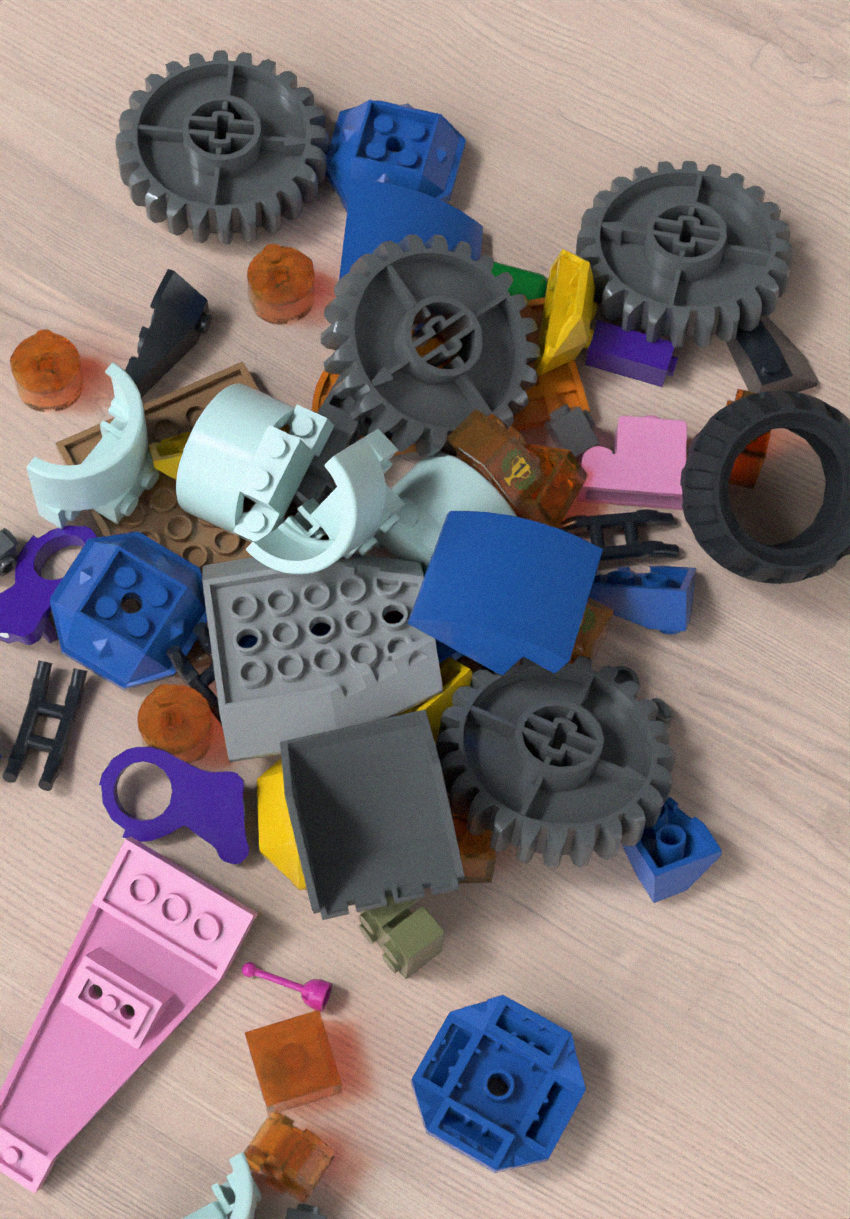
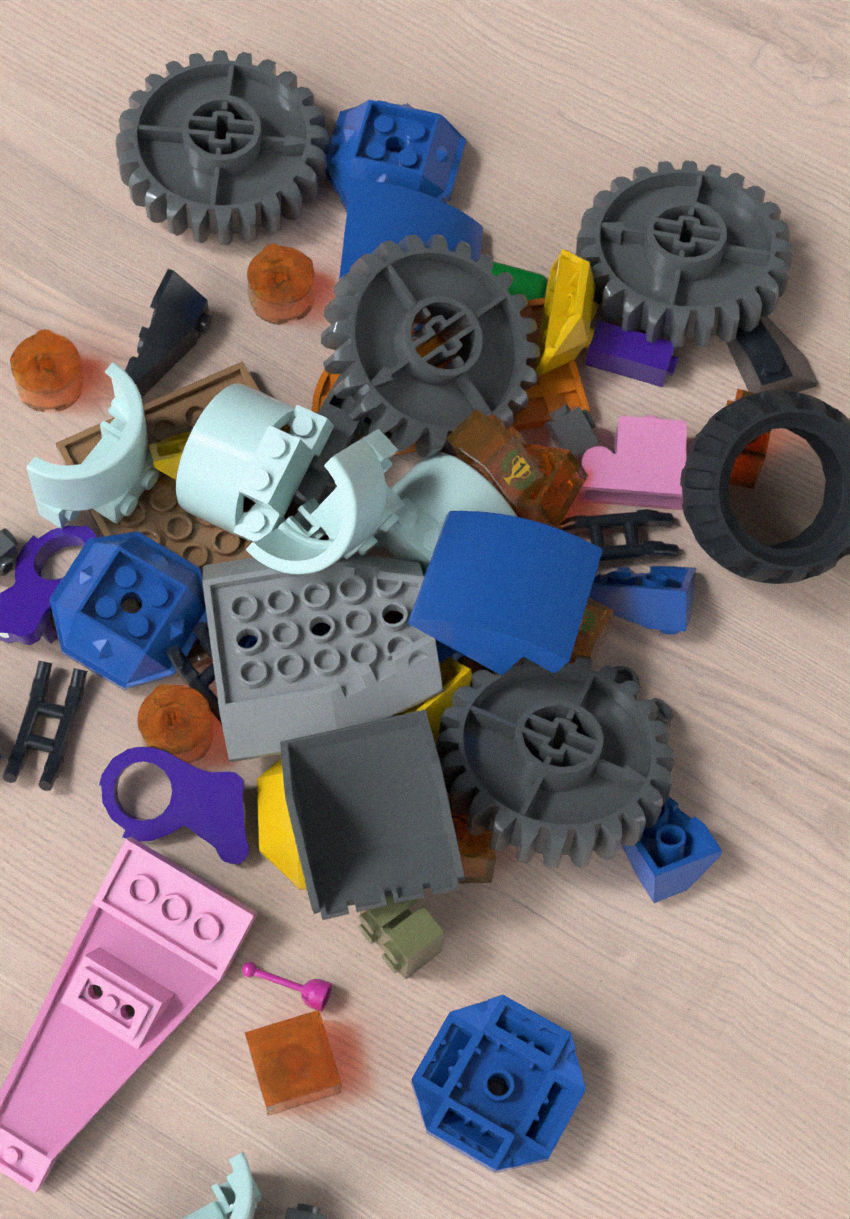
clear orange brick [244,1111,335,1203] -> none

